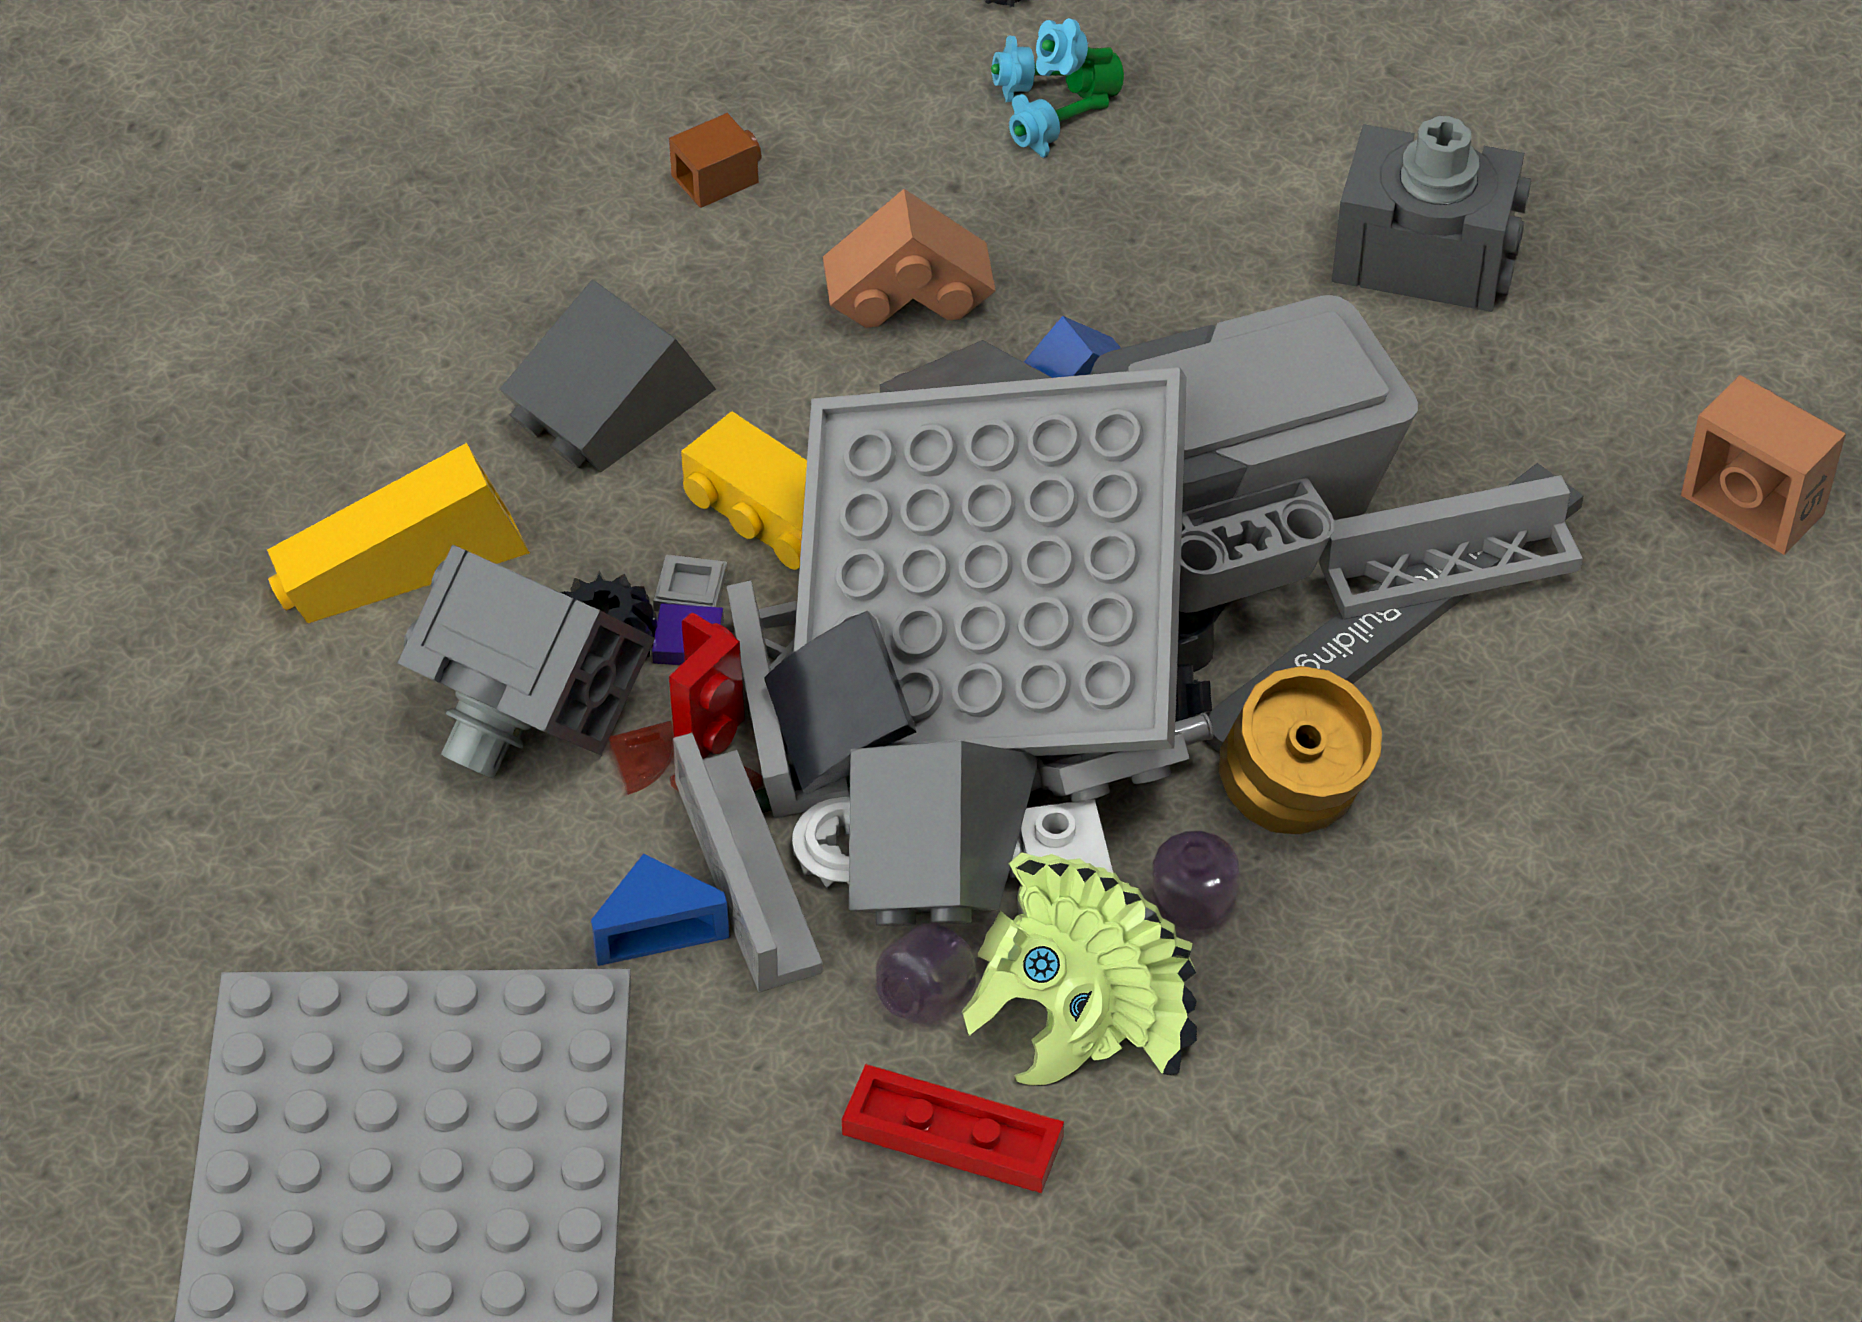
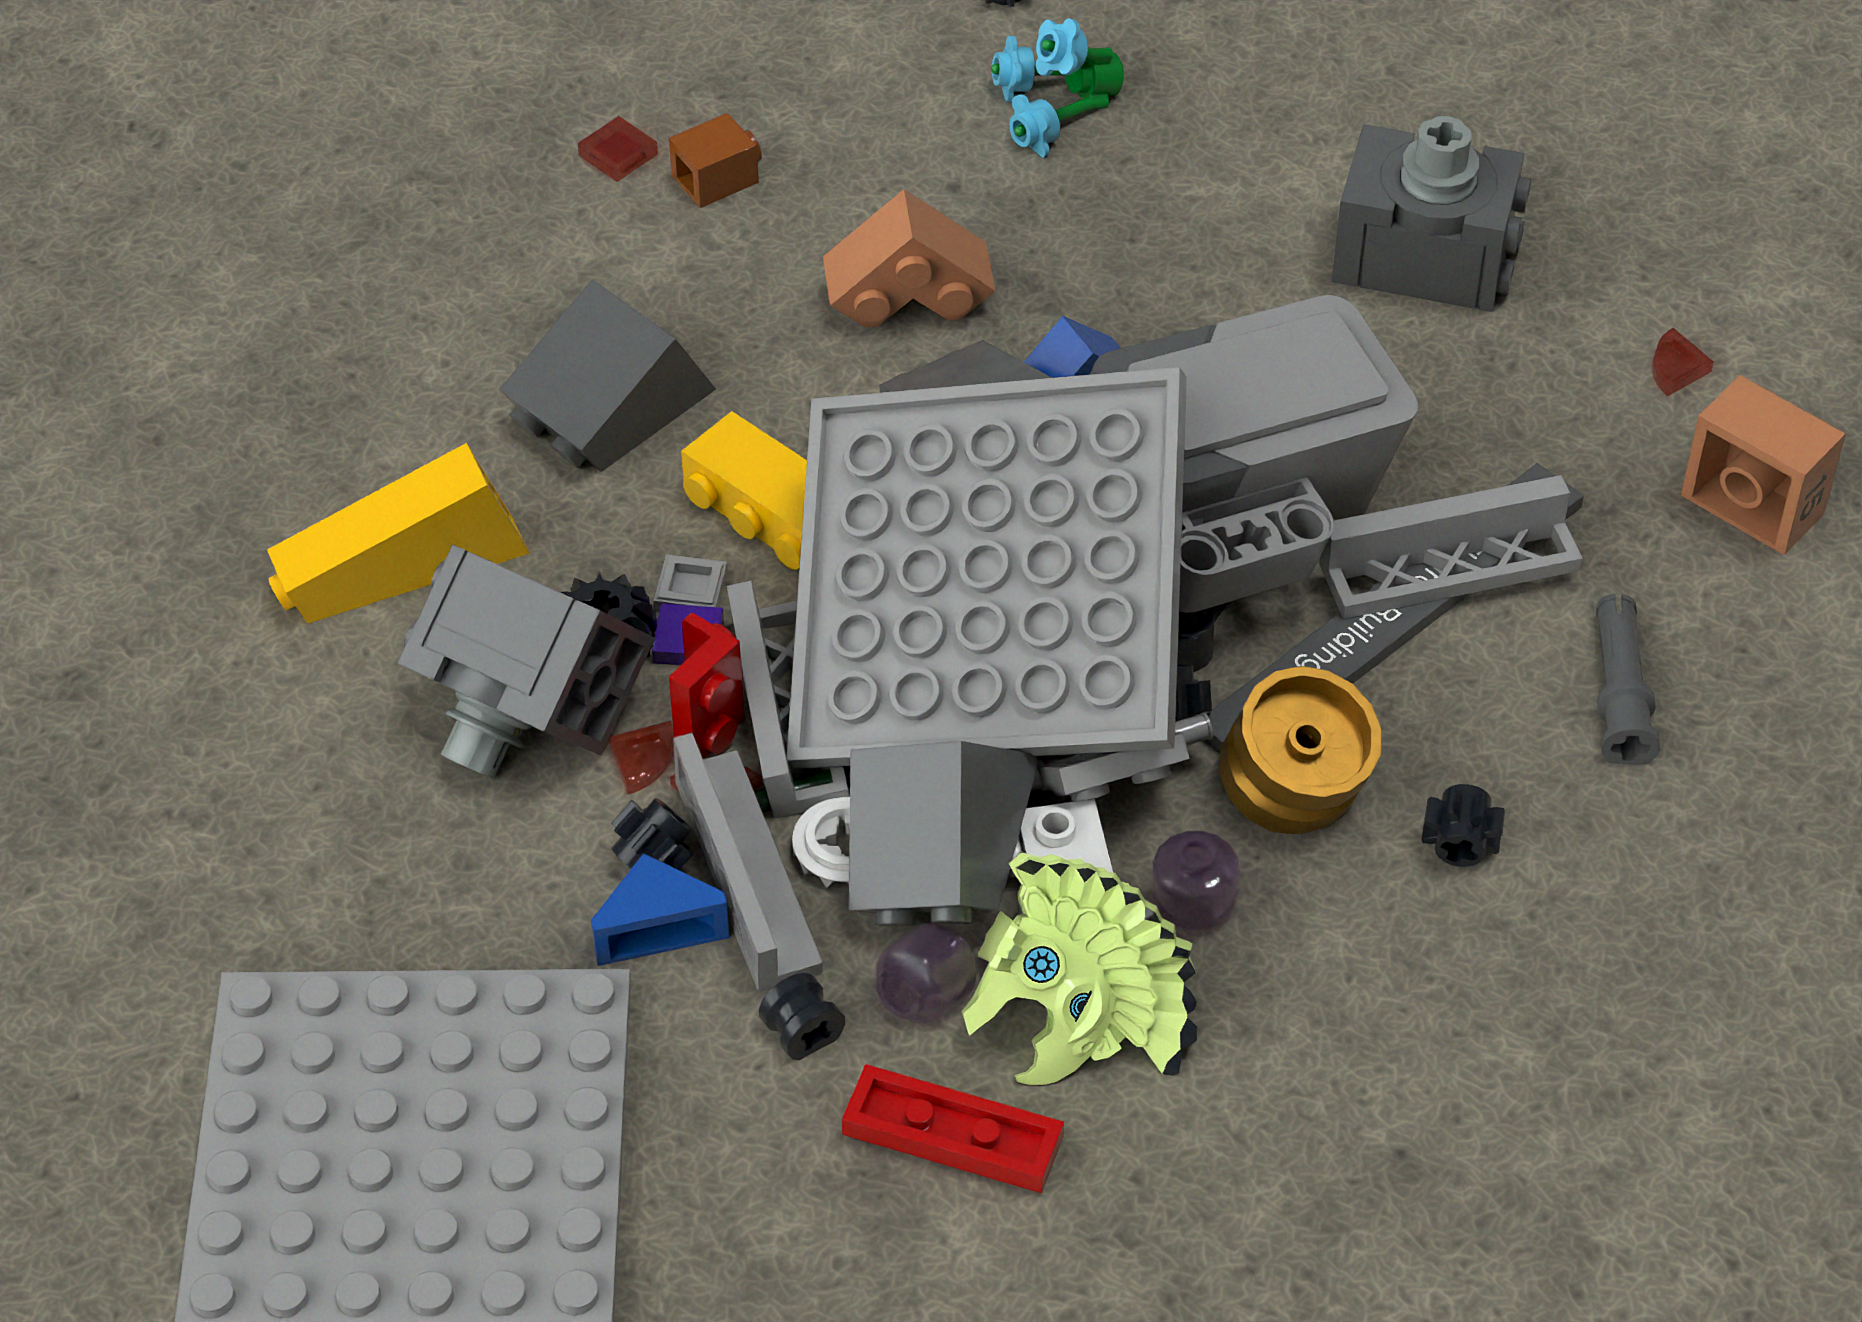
black slope [764,610,917,794] -> none
none -> clear red tile [578,116,658,182]
none -> black gear [611,798,693,870]
none -> black wheel [759,973,845,1060]
none -> black gear [1421,784,1505,867]
none -> dark grey pin [1596,594,1660,764]
none -> clear red tile [1652,328,1714,397]

